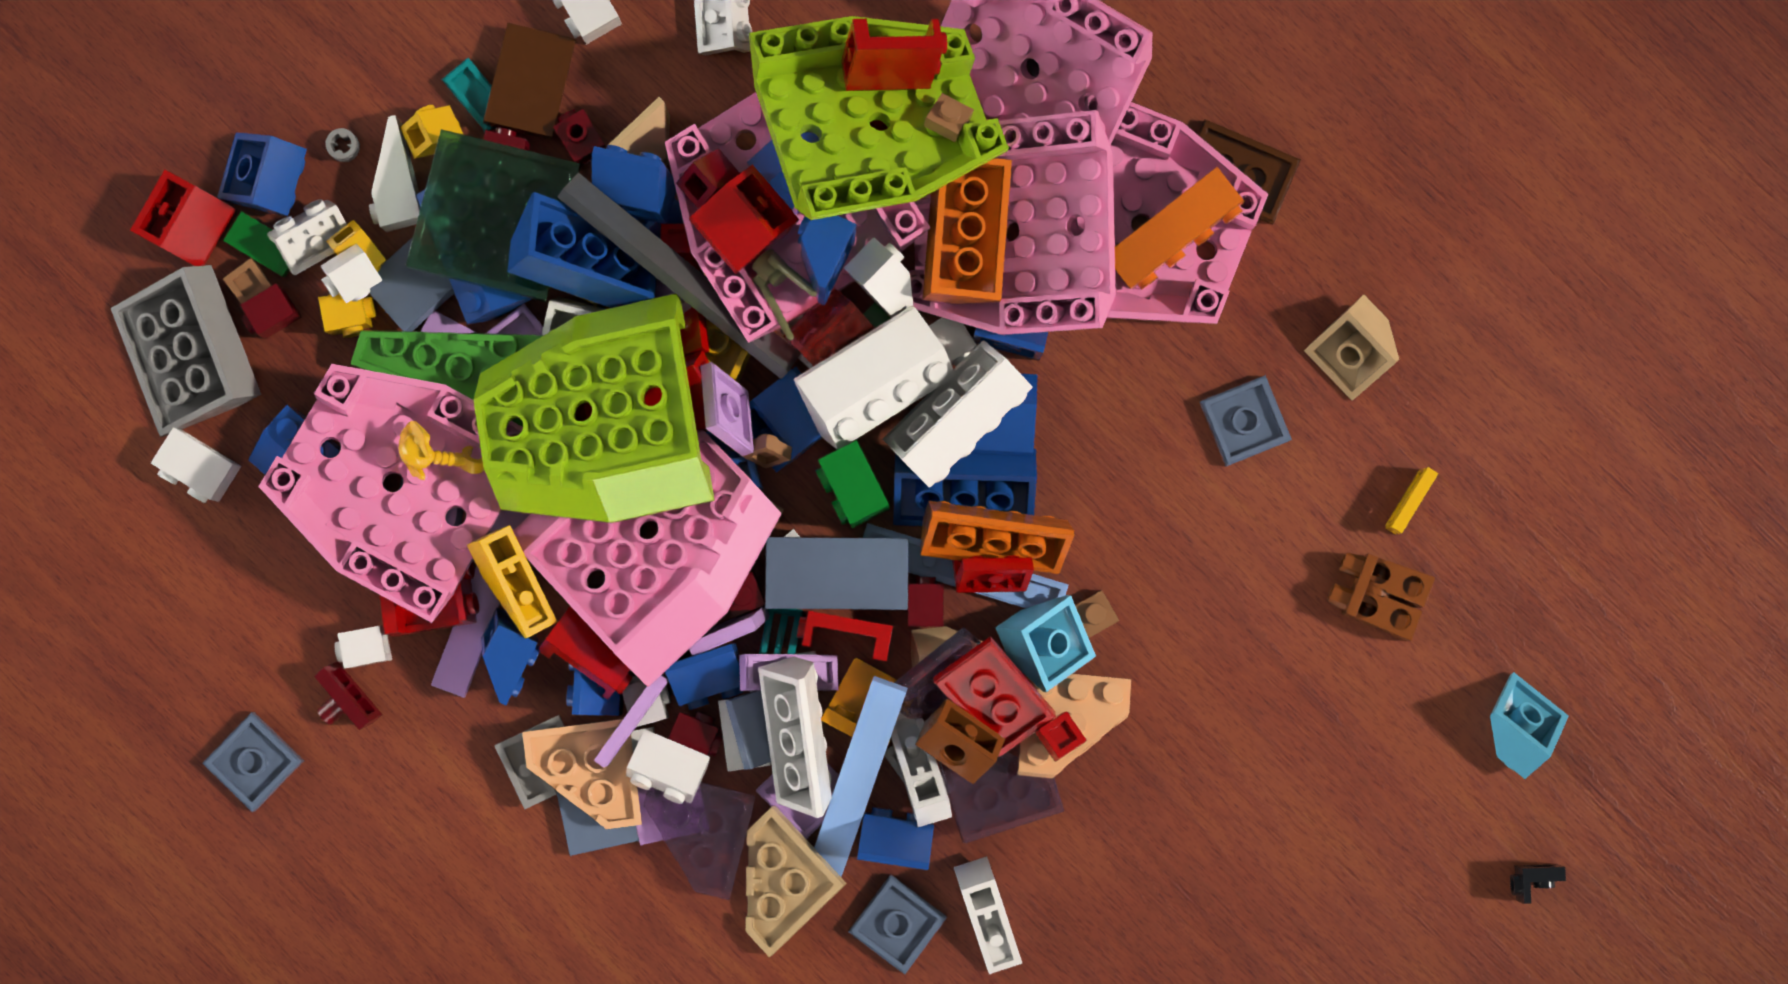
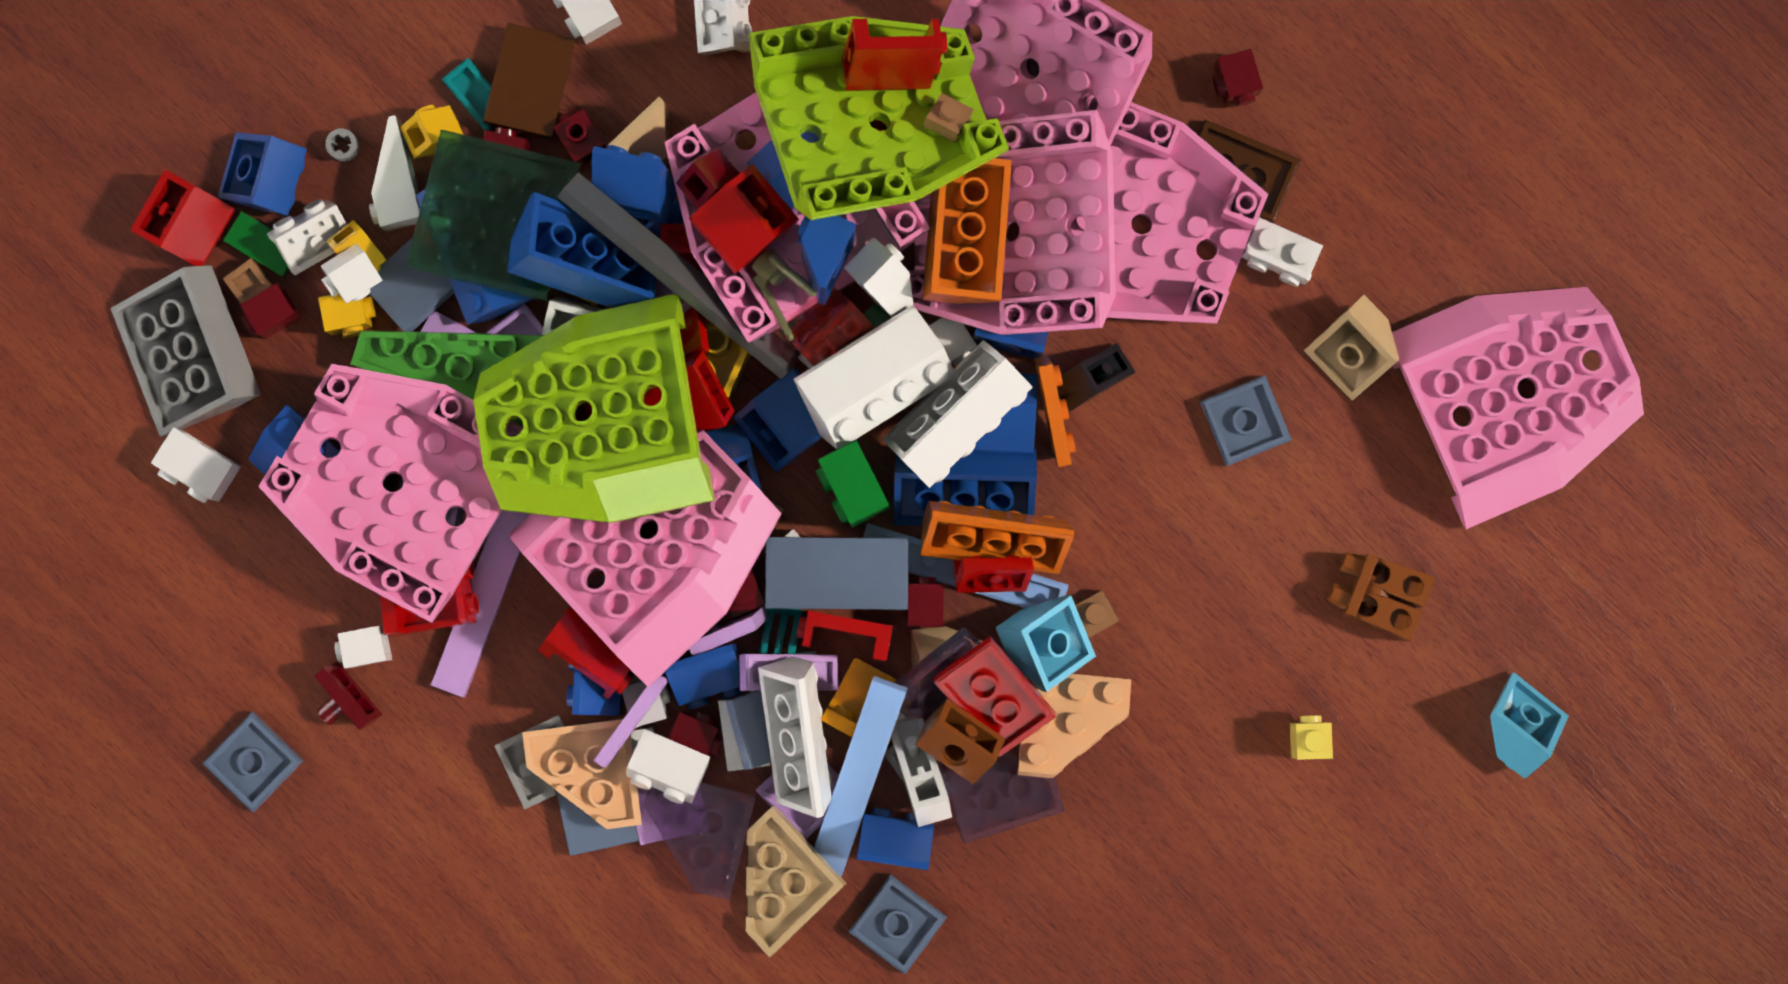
yellow piece [398,421,484,480] -> none
yellow slope [467,525,557,639] -> none
blue slope [481,607,540,705] -> none
lavender tile [700,362,754,456] -> none
medium nougat plate [742,434,792,469] -> none
white slope [954,856,1022,974] -> none
red plate [1035,711,1087,762] -> none
orange brick [1115,167,1245,290] -> none
yellow tile [1385,467,1439,535] -> none
black bracket [1510,864,1566,904] -> none
none -> orange plate [1034,356,1076,467]
none -> black slope [1057,343,1136,411]
none -> dark red brick [1213,49,1263,107]
none -> white bracket [1241,217,1323,287]
none -> light yellow brick [1290,715,1333,760]
none -> bright pink wedge [1392,287,1644,529]

